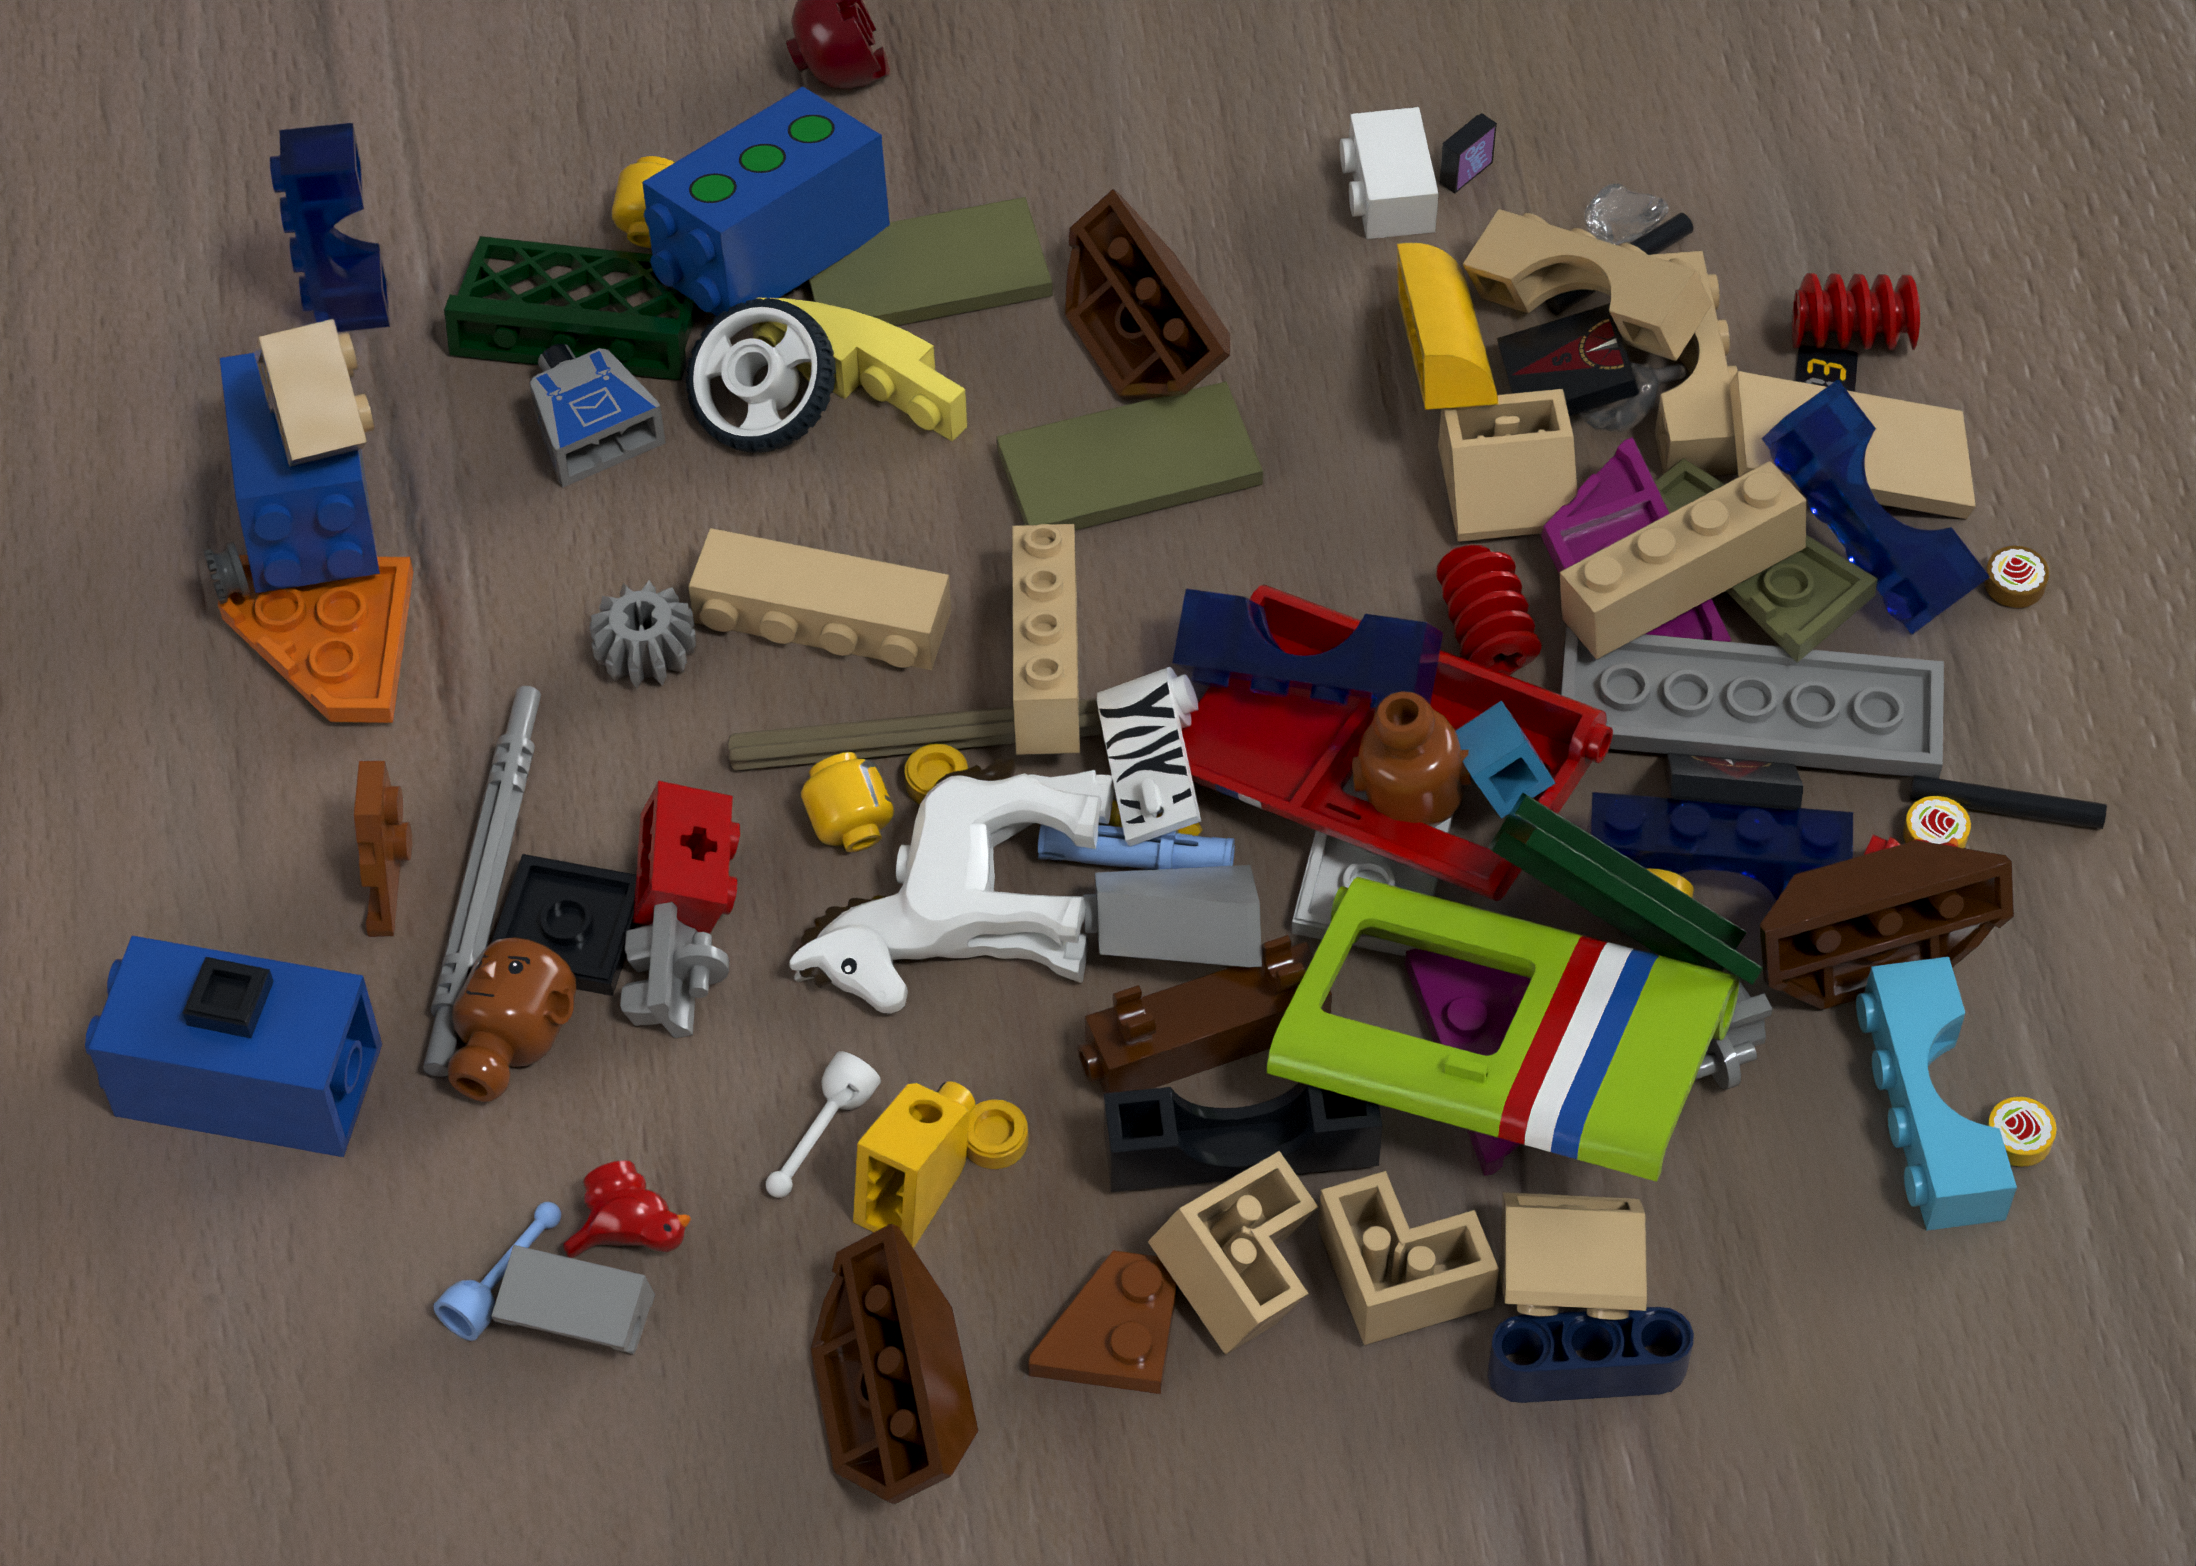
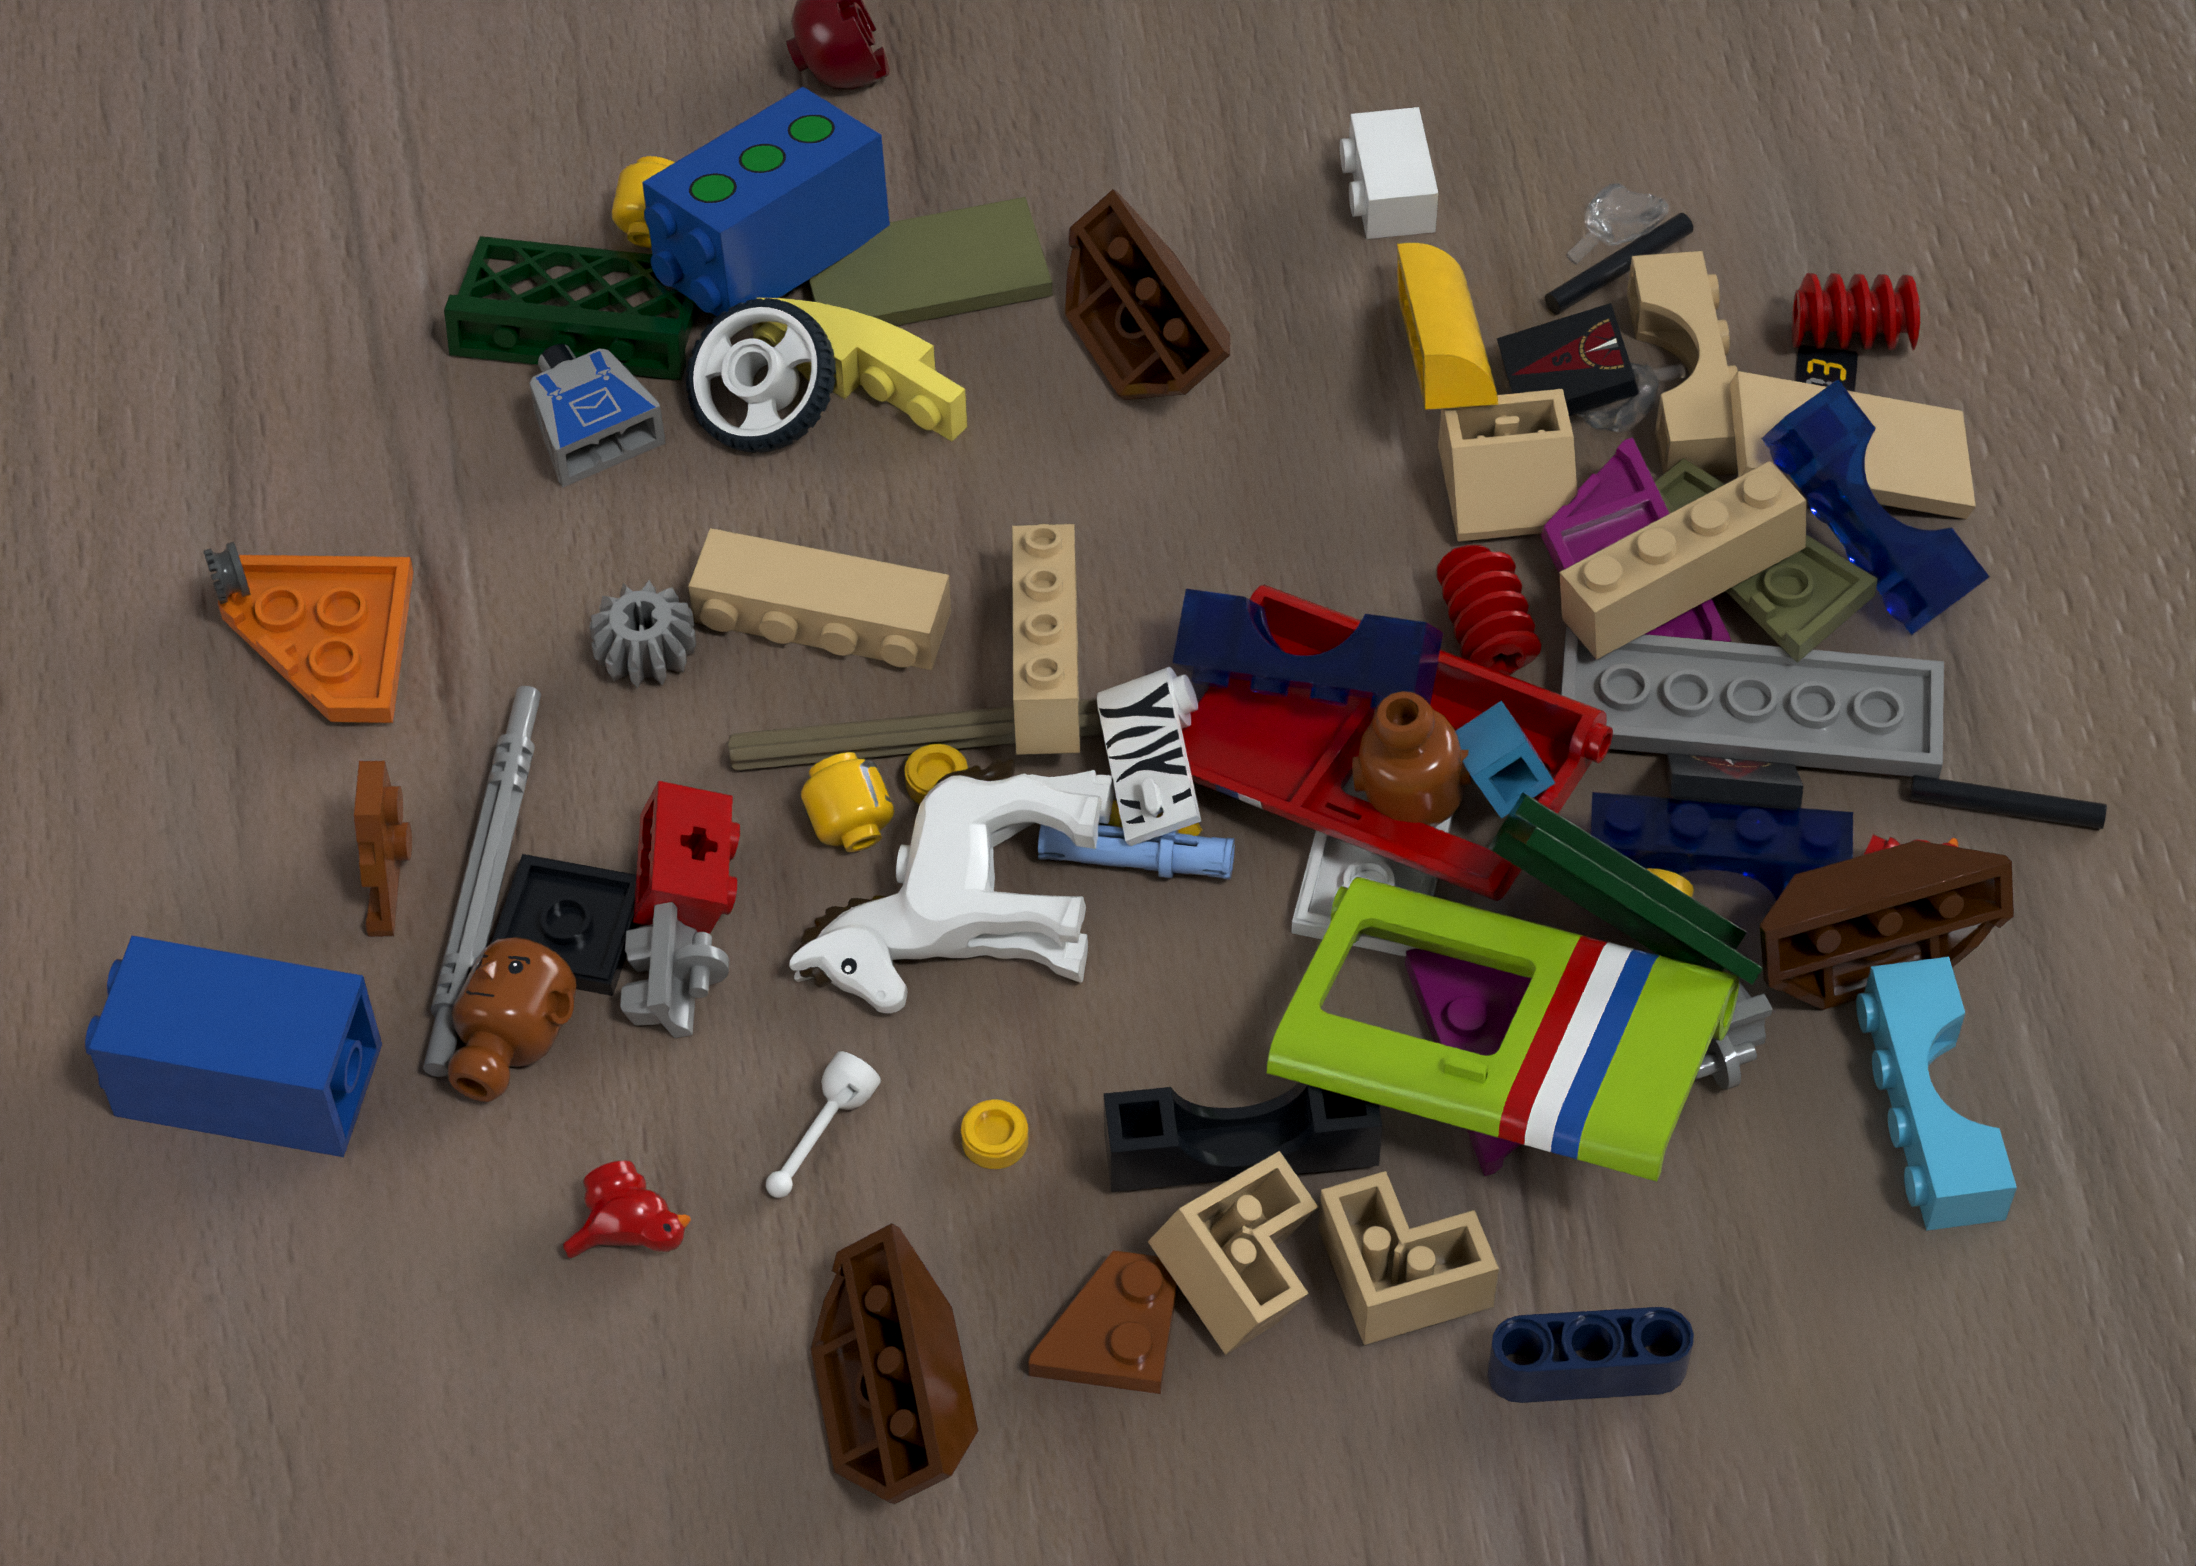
black tile [183,957,274,1038] -> none
blue brick [220,353,380,593] -> none
tan brick [254,319,374,467] -> none
clear blue arch [270,123,390,332] -> none
light blue hinge [433,1202,561,1341] -> none
light grey hinge [491,1245,655,1354] -> none
yellow torso [853,1081,975,1248] -> none
olive tile [996,381,1263,530] -> none
reddish brown brick [1077,935,1332,1093] -> none
light grey slope [1083,865,1262,967] -> none
black tile [1440,113,1497,193] -> none
tan arch [1463,209,1712,361] -> none
tan slope [1499,1192,1647,1320] -> none
tile [1903,796,1971,848] -> none
tile [1984,545,2049,608] -> none
tile [1987,1097,2057,1167] -> none

